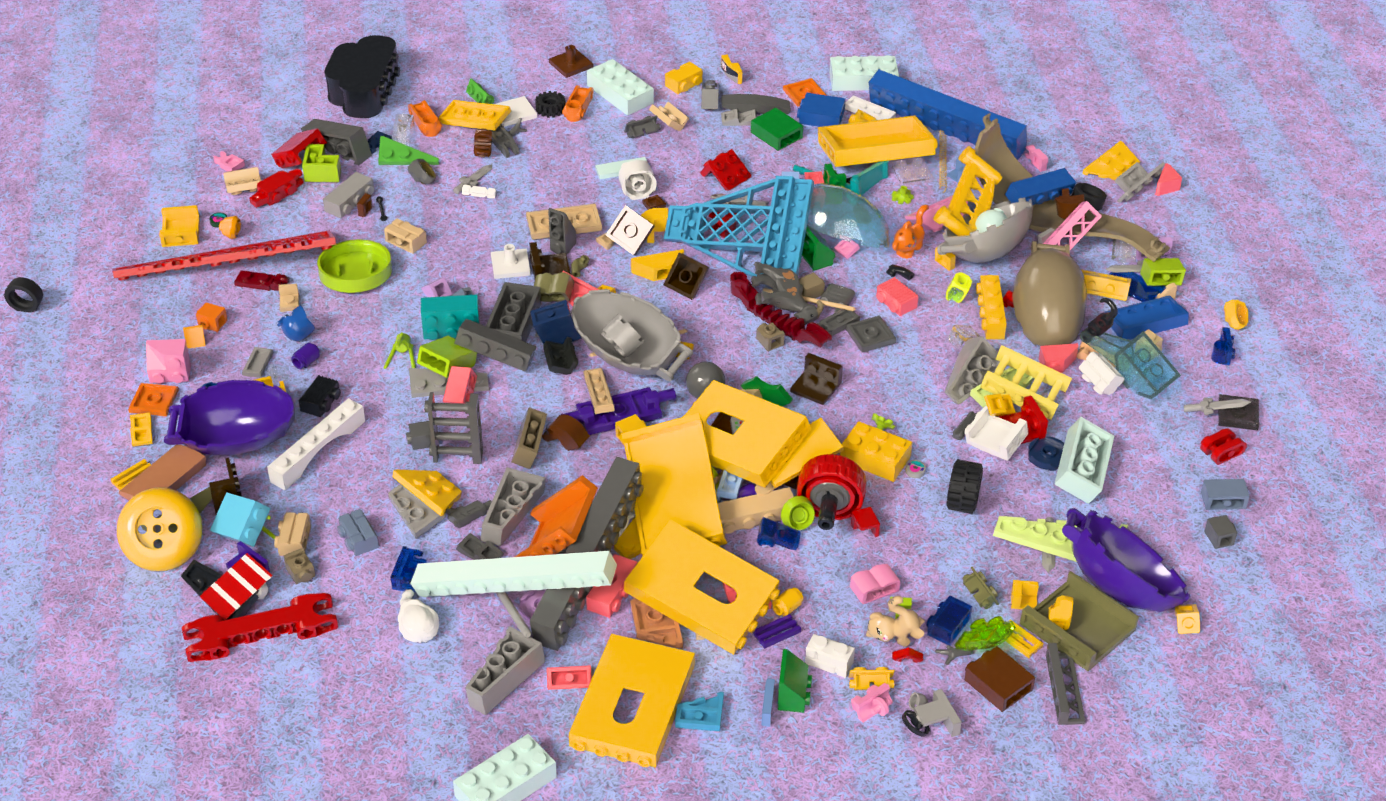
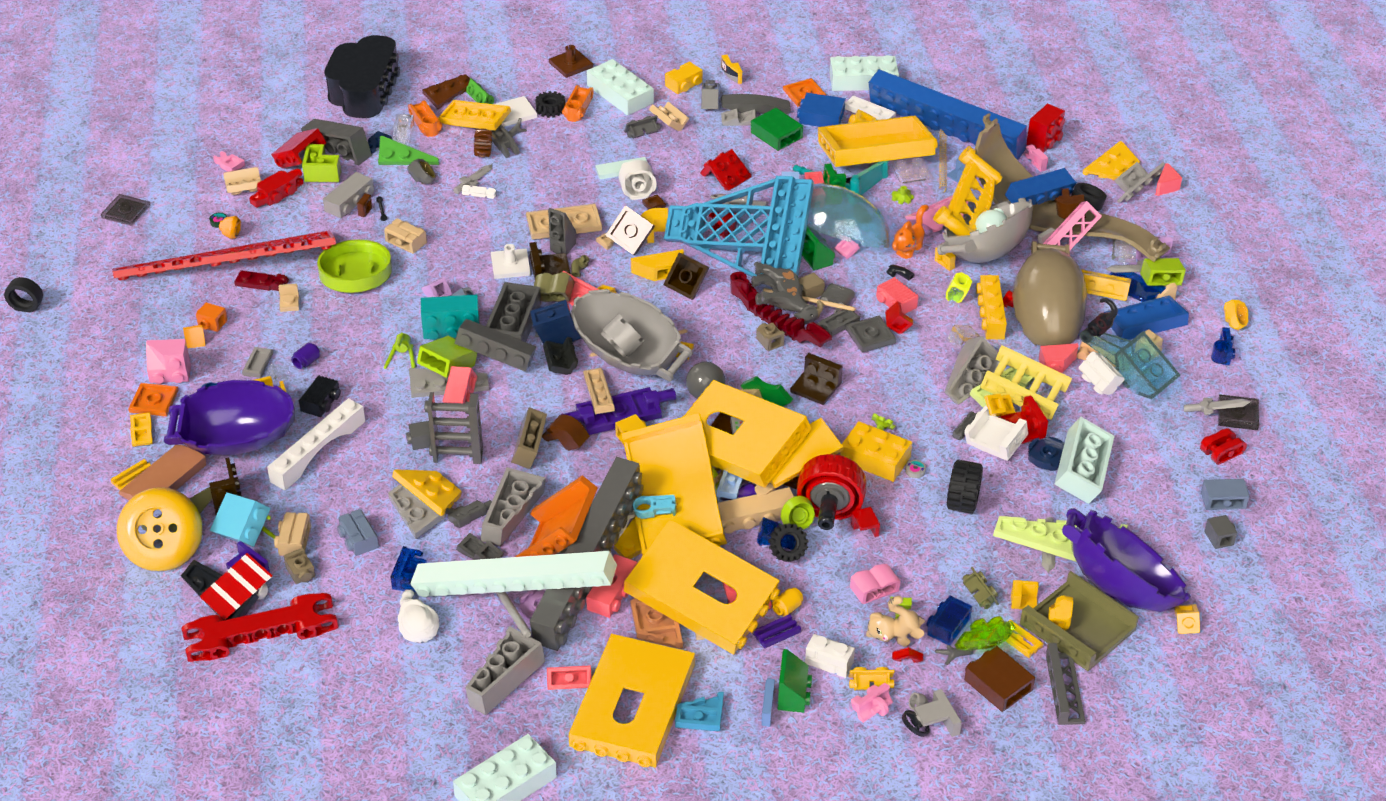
yellow panel [159,205,200,247] -> none
blue helmet [277,305,315,341] -> none
none -> clear smoke plate [100,194,151,226]
none -> reddish brown wing [422,74,470,110]
none -> medium azure piece [633,495,676,519]
none -> black tyre [768,524,809,562]
none -> red panel [885,301,913,334]
none -> red brick [1027,103,1065,153]

